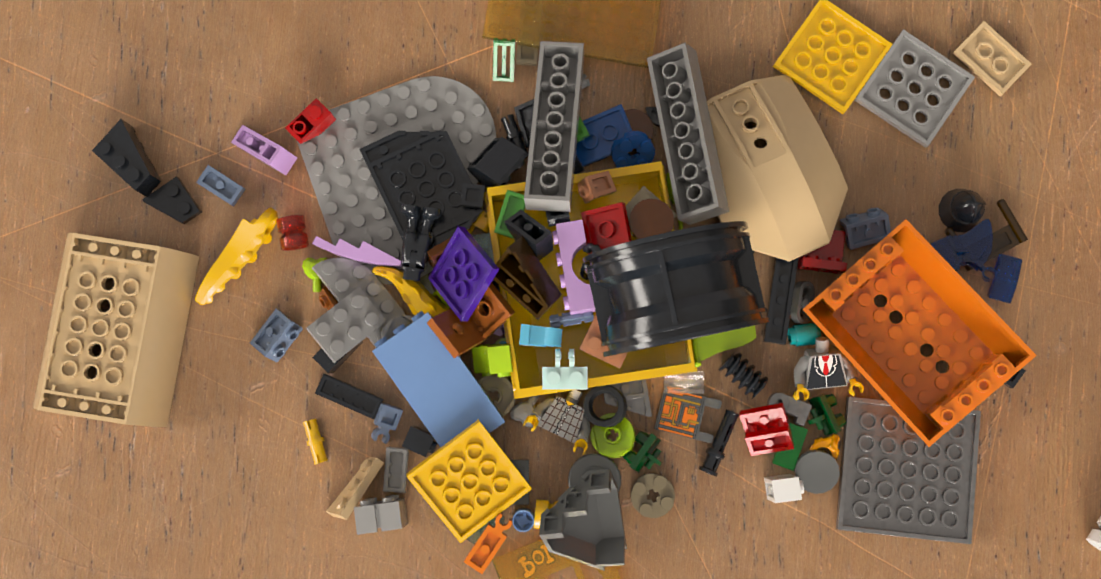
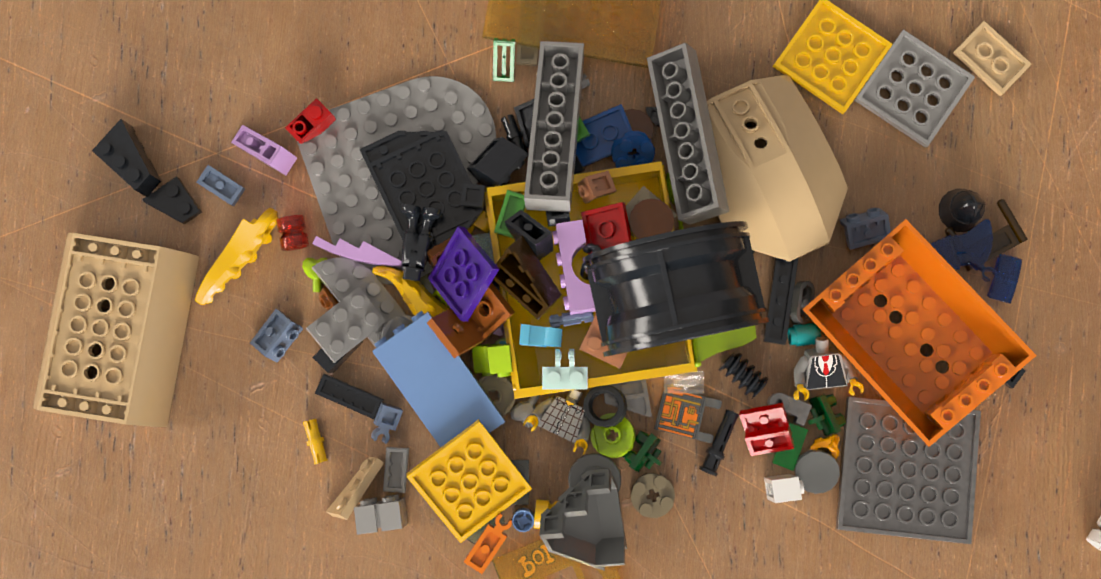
black brick [402,426,438,457] -> none
red bracket [797,230,847,274] -> none

